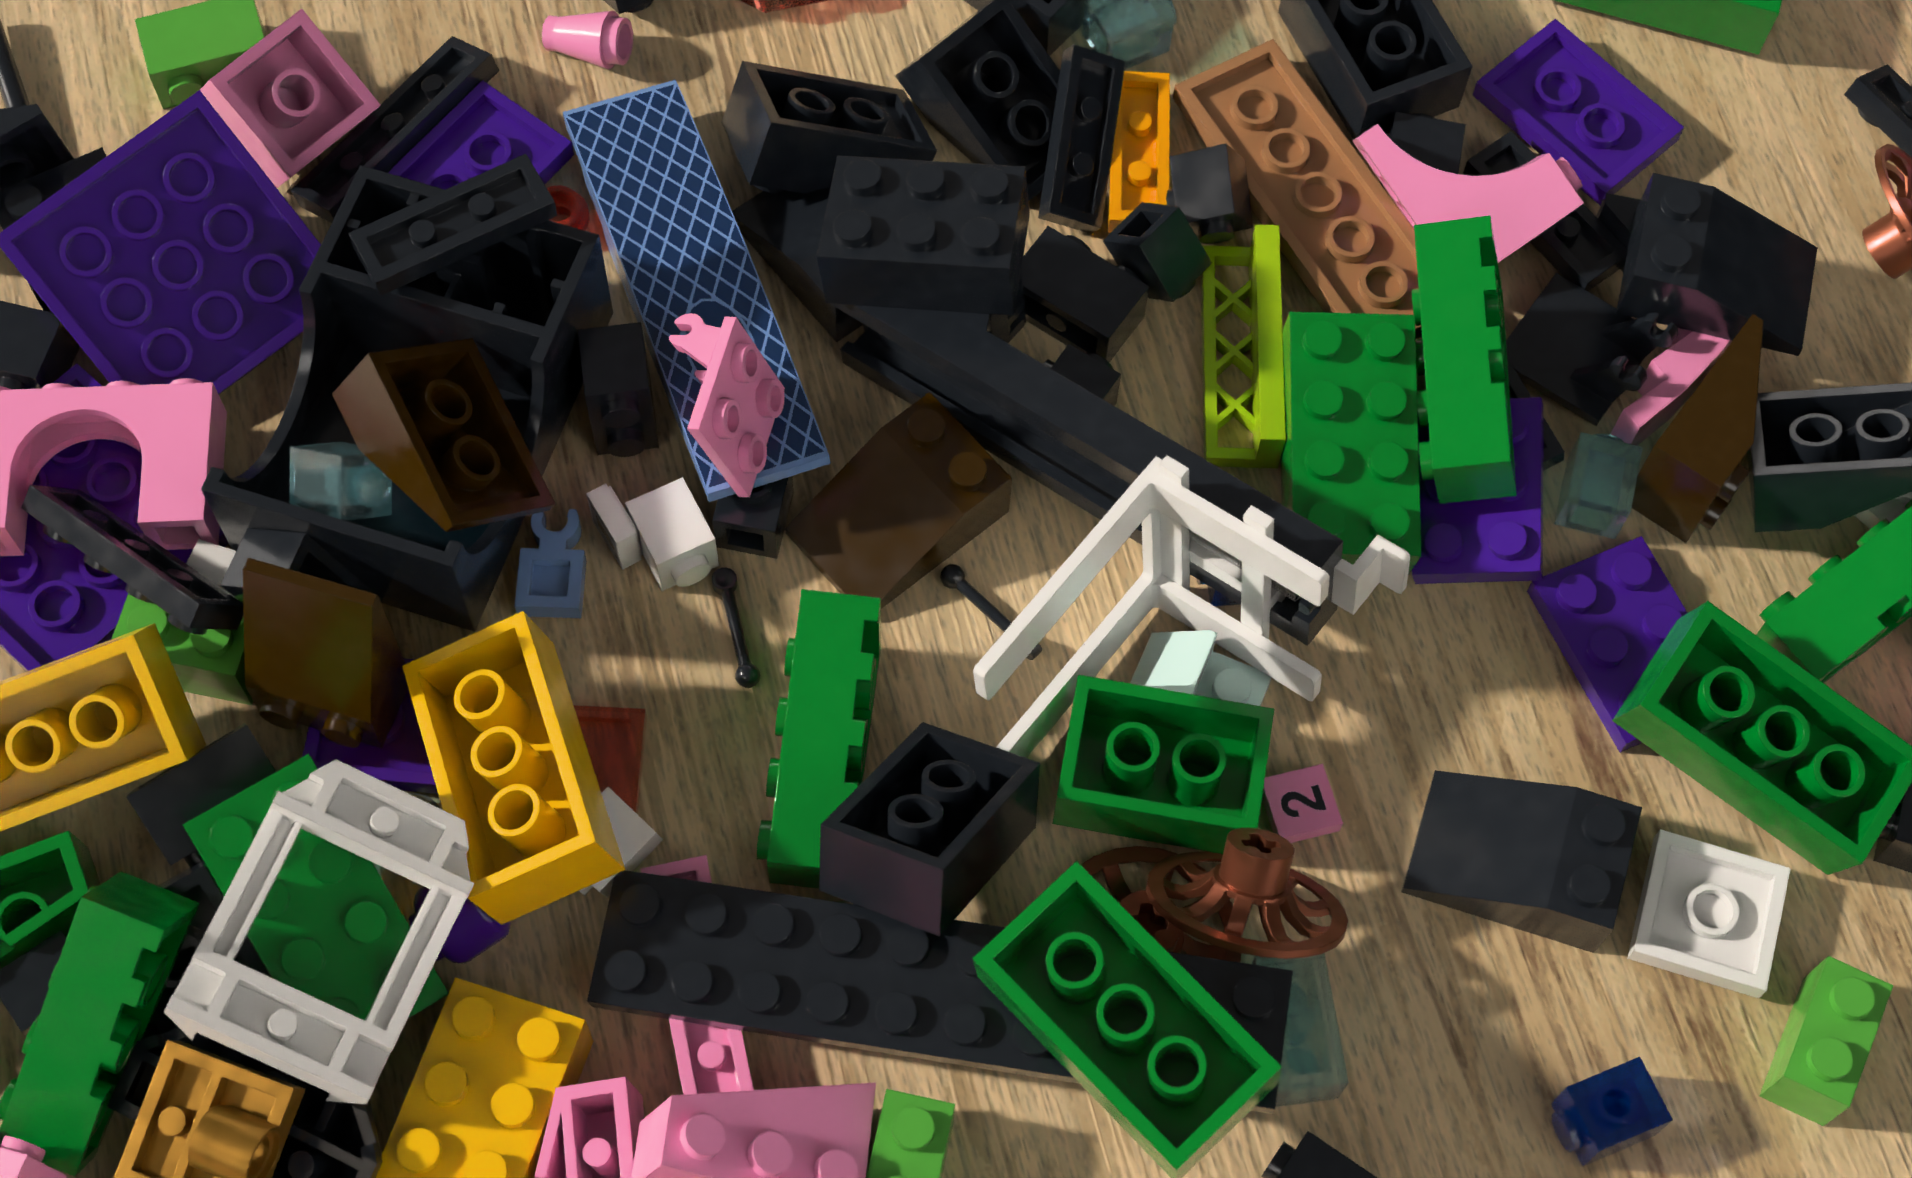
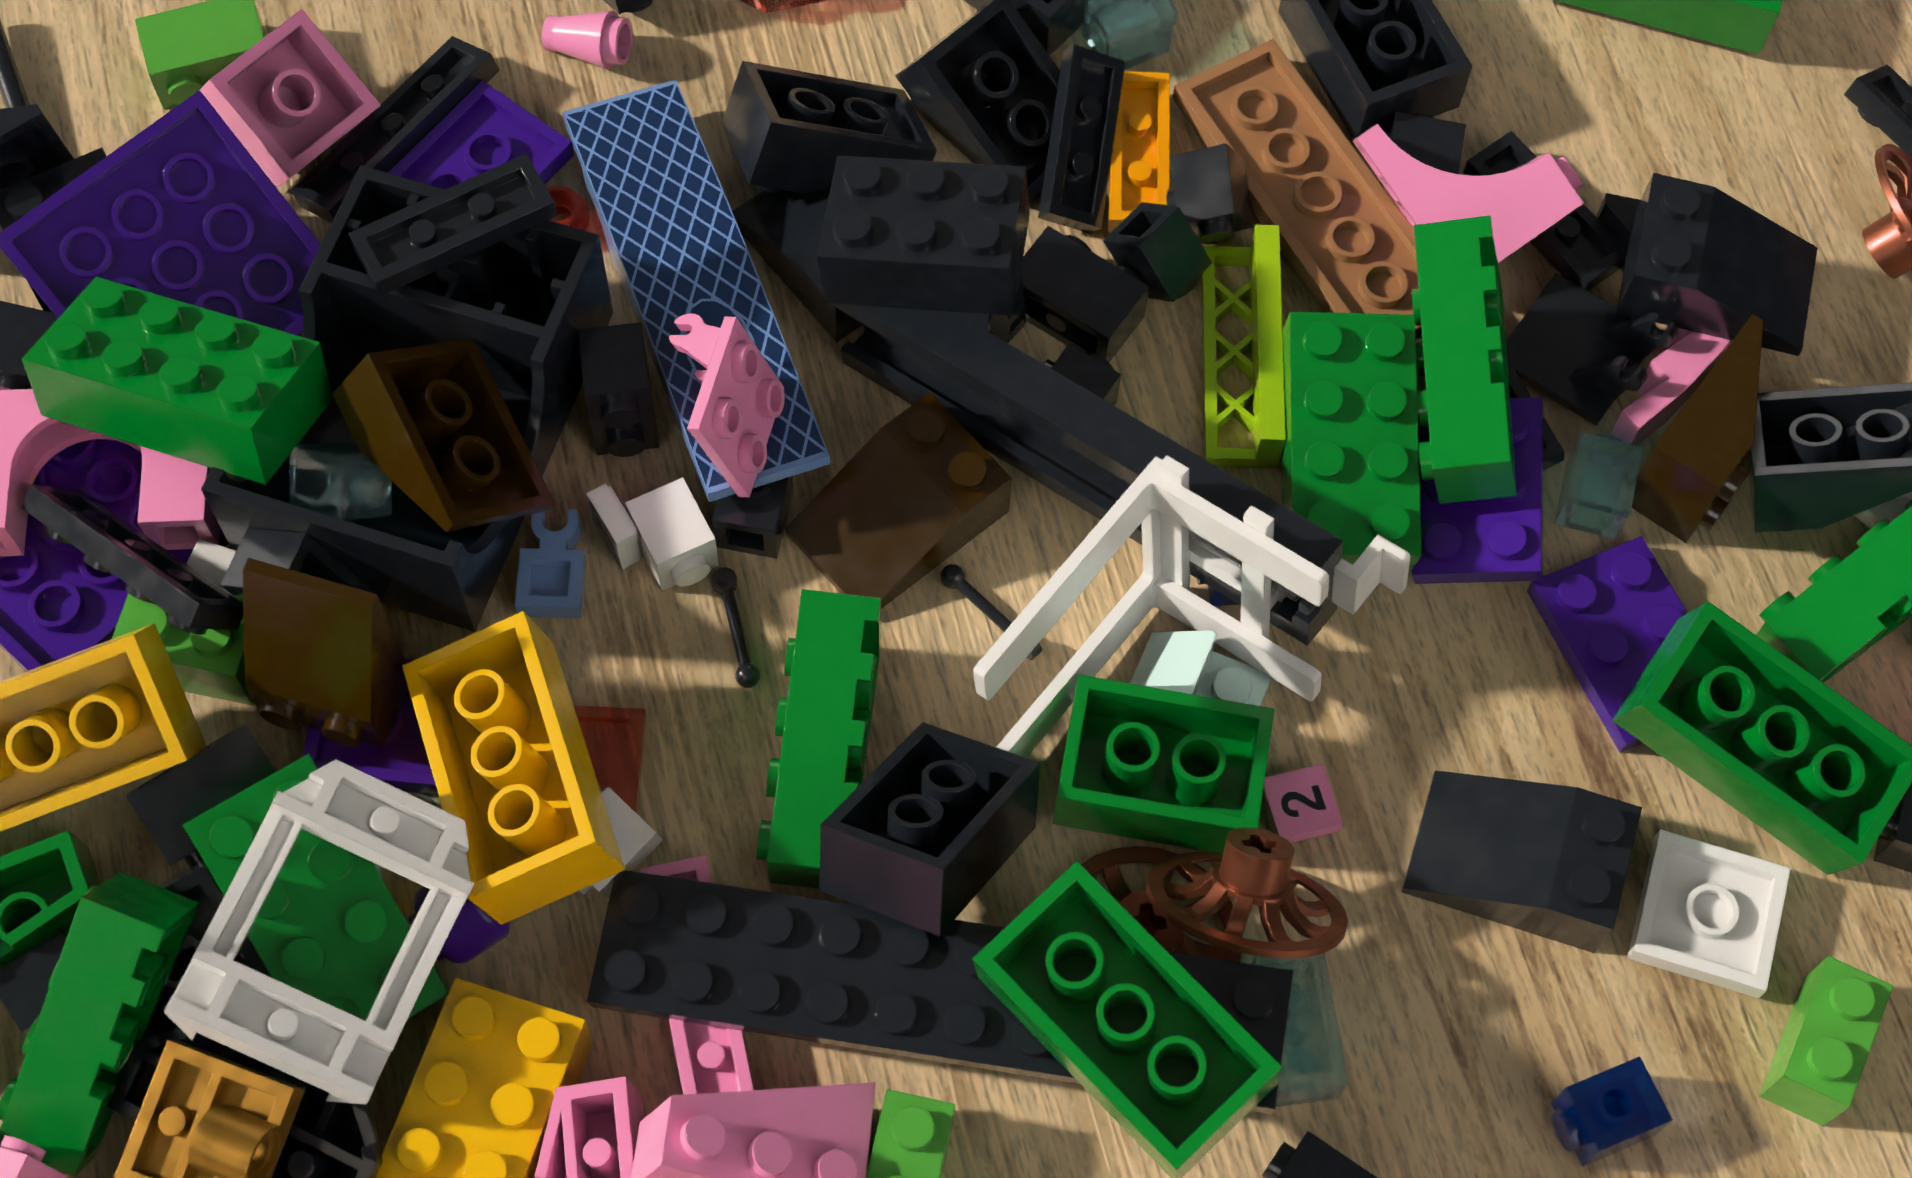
dark purple plate [1472,19,1684,206] -> none
none -> green brick [22,277,333,485]

